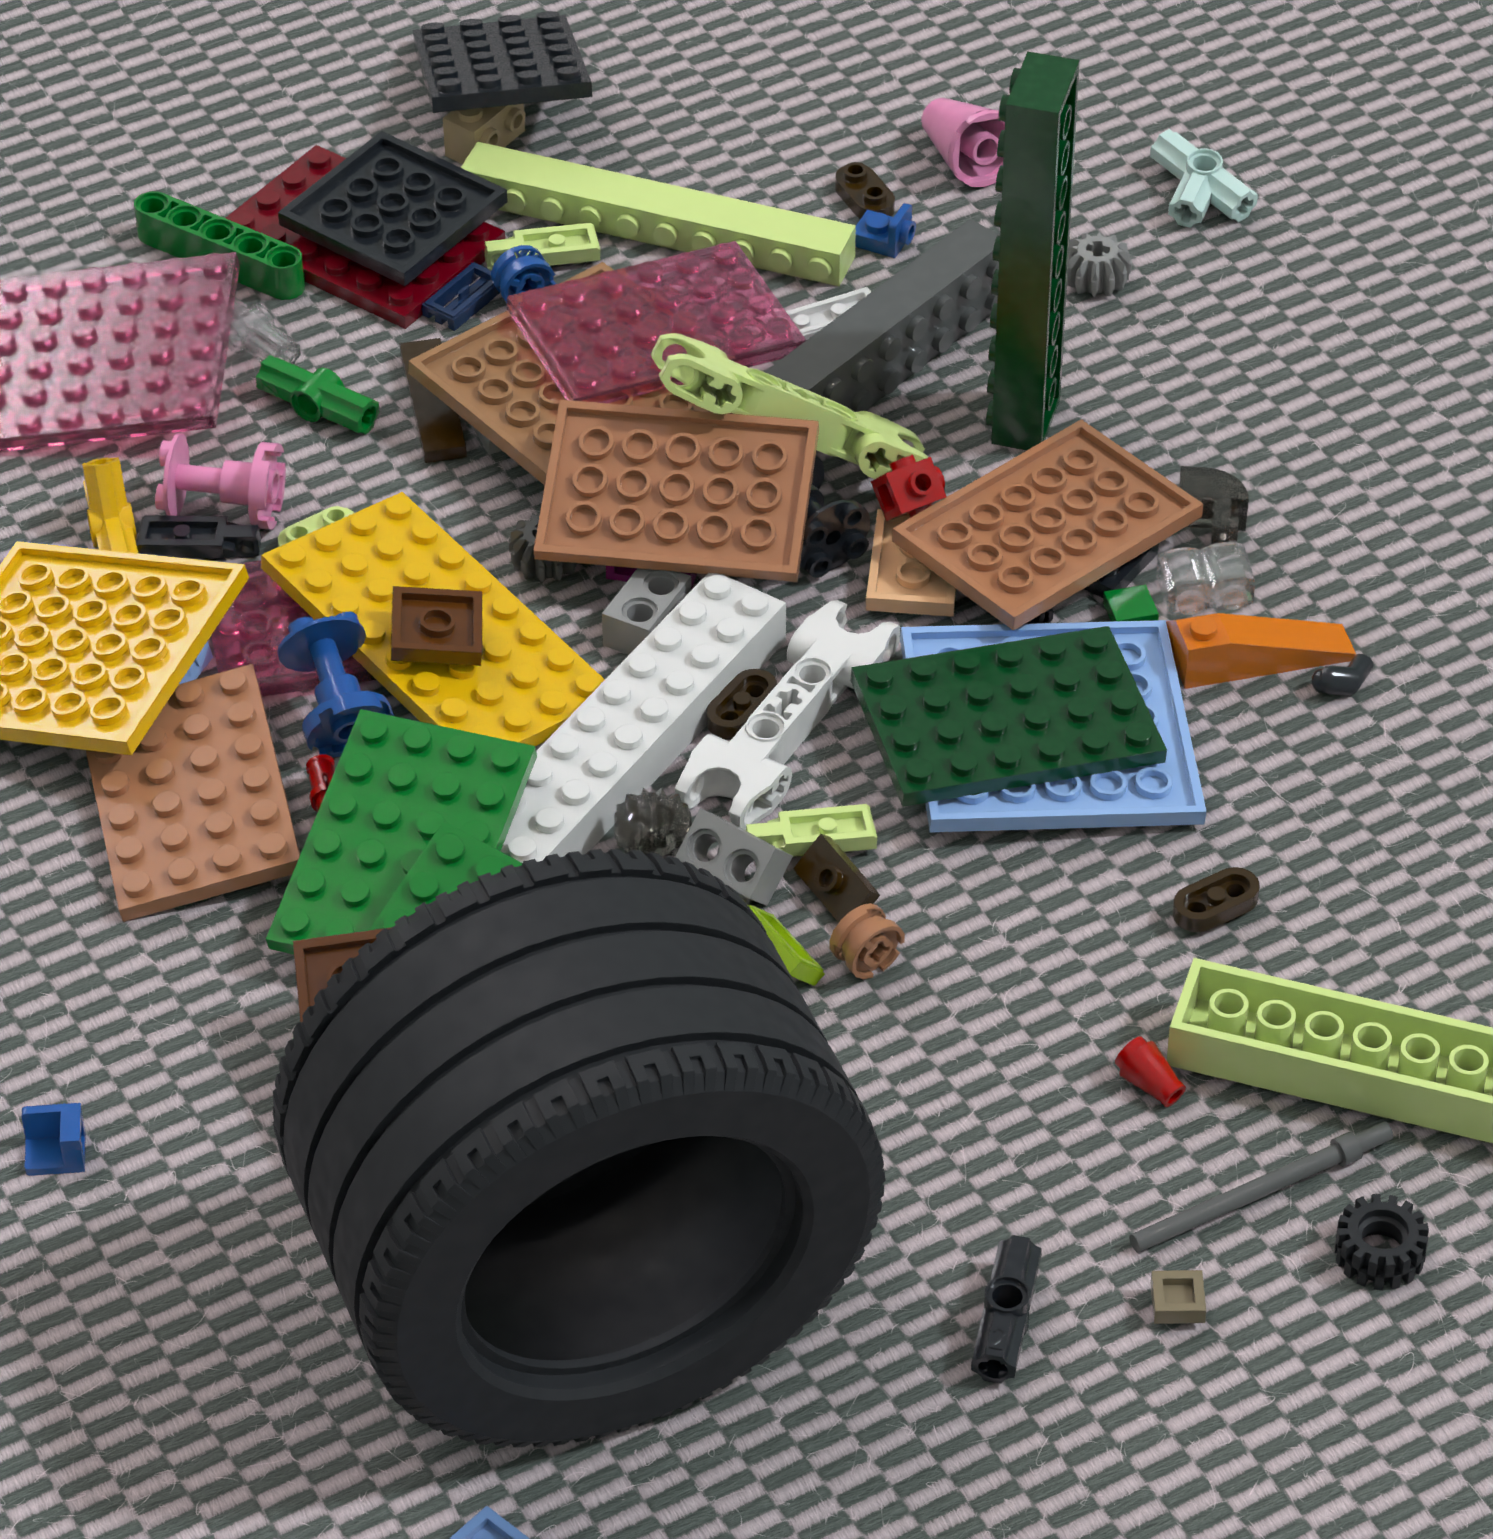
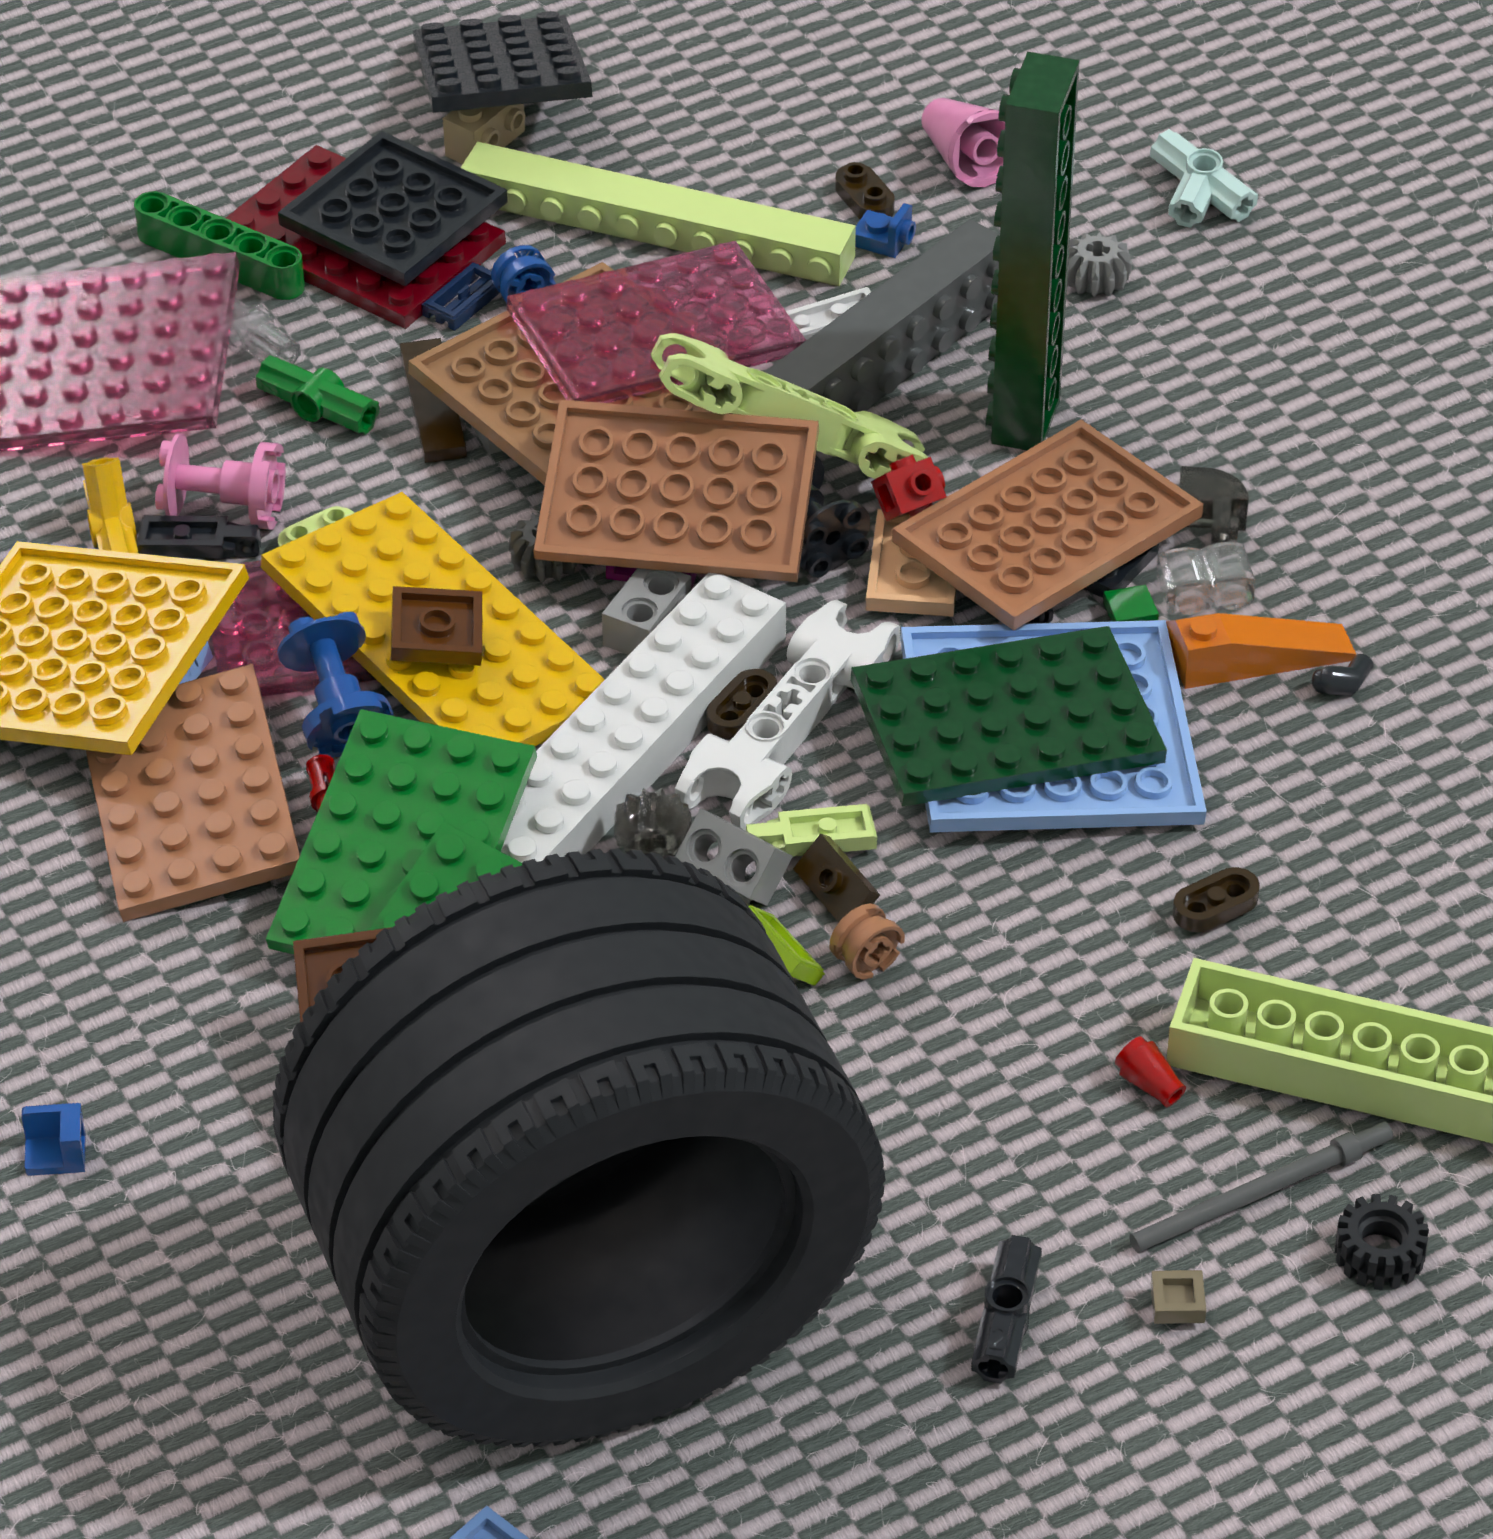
yellowish green hinge [485,223,600,270] -> none

